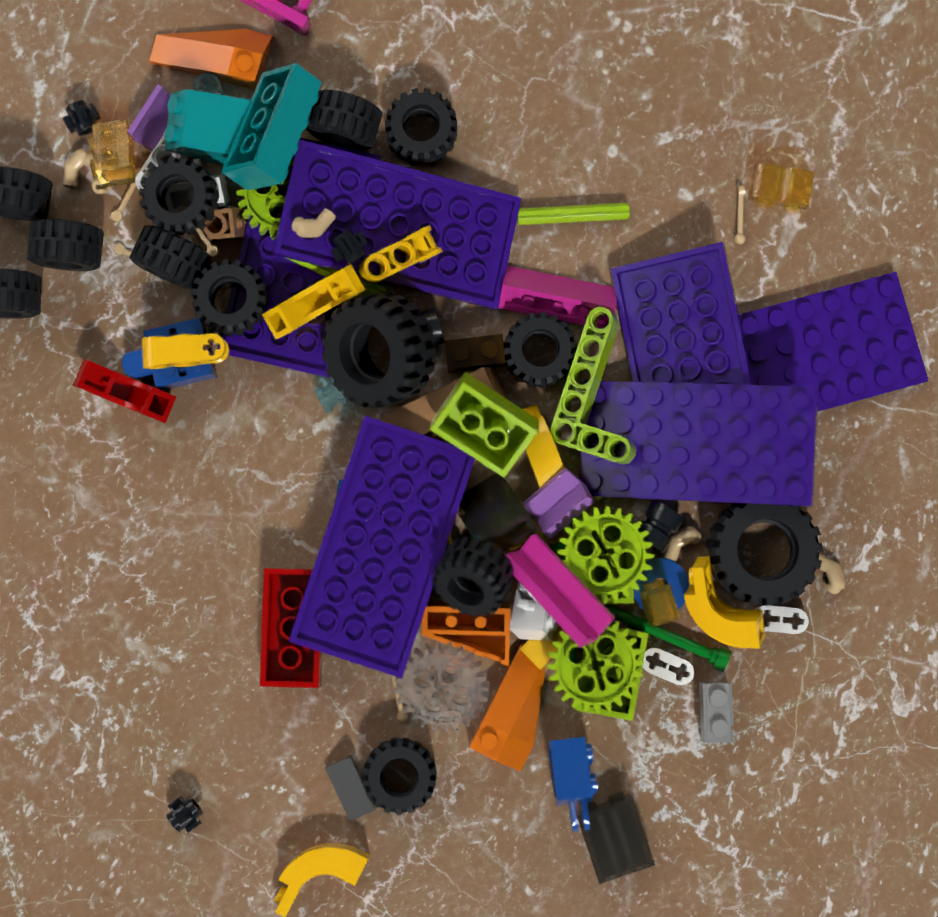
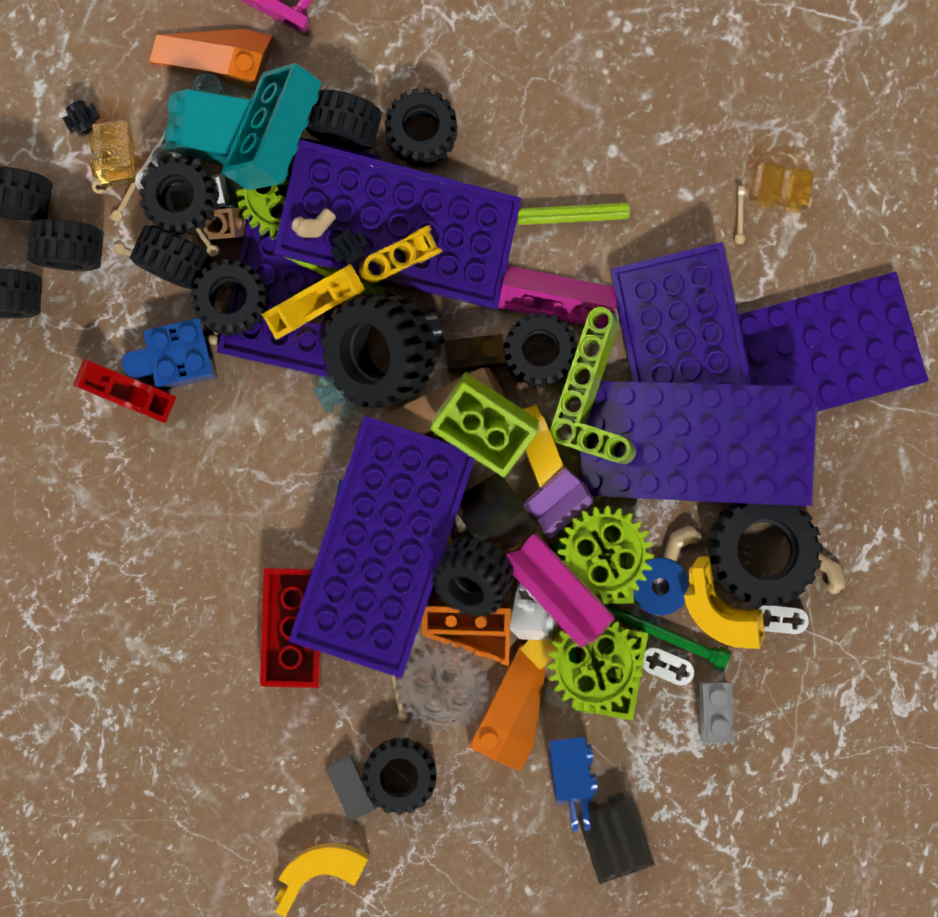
tan arm [63,148,94,188] -> none
medium lavender panel [128,84,170,151] -> none
yellow piece [142,333,230,369] -> none
black gear [166,796,203,833] -> none
black wheel [638,500,685,554] -> none
clear yellow brick [639,580,680,626] -> none

